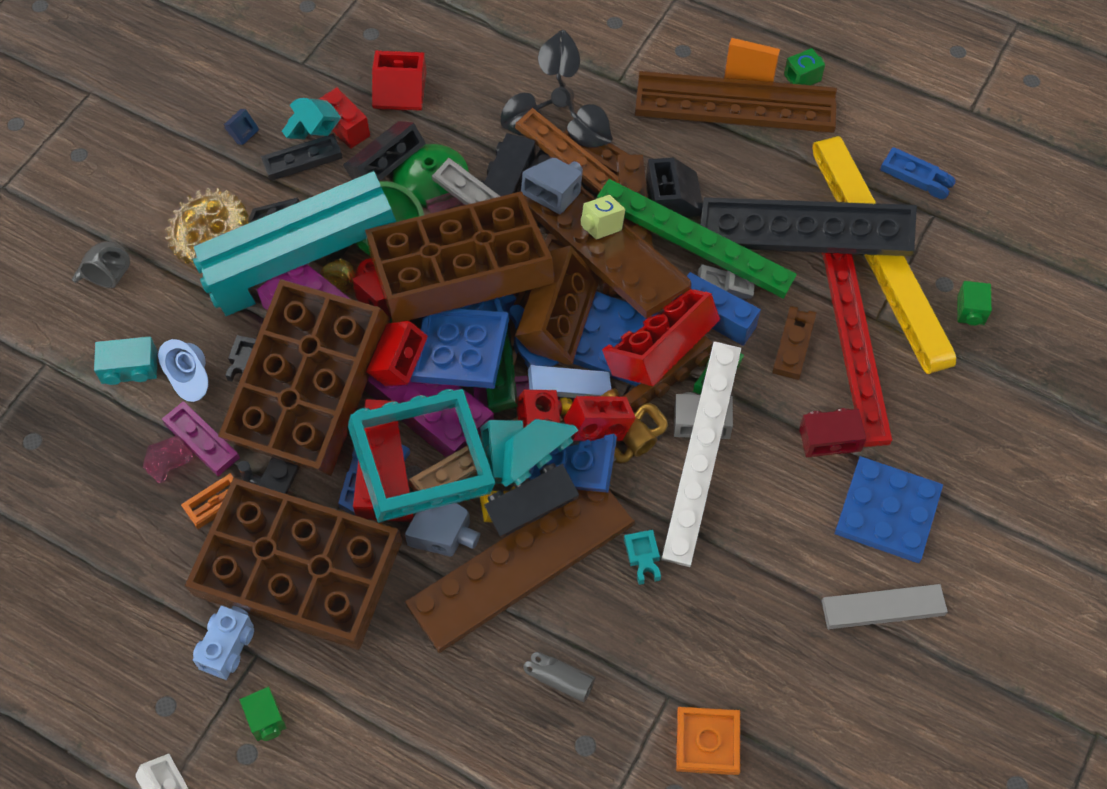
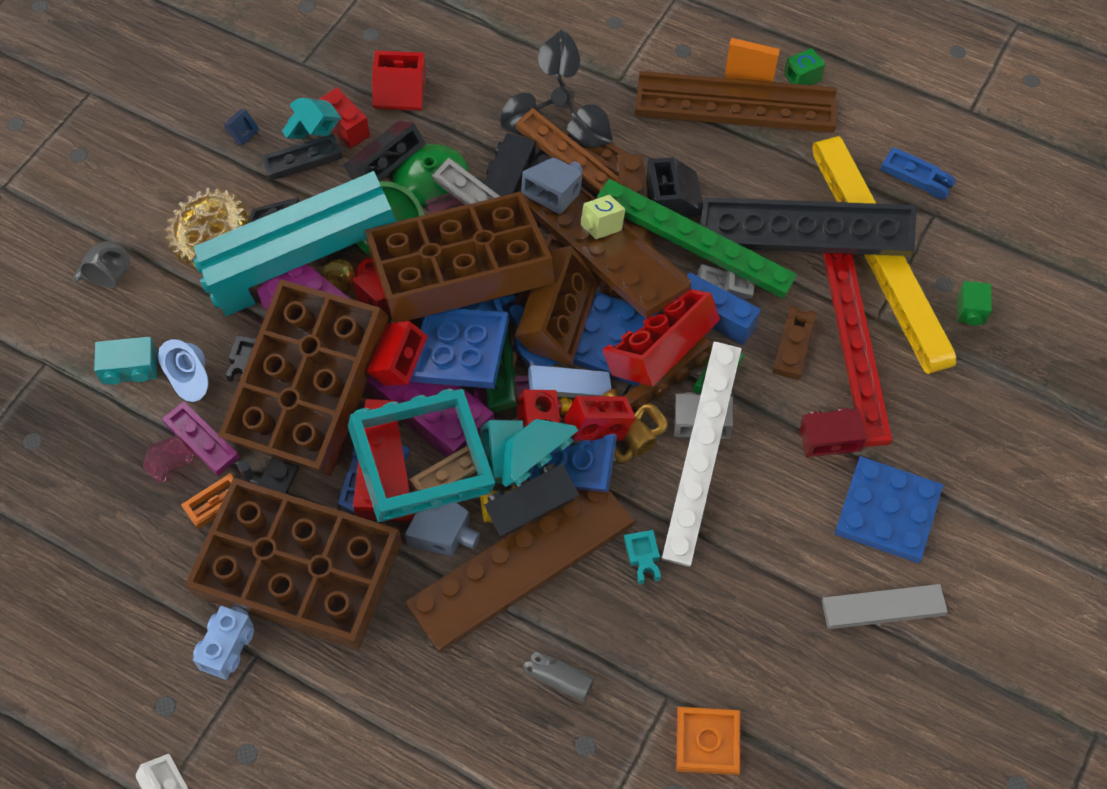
green brick [239,687,287,741] -> none

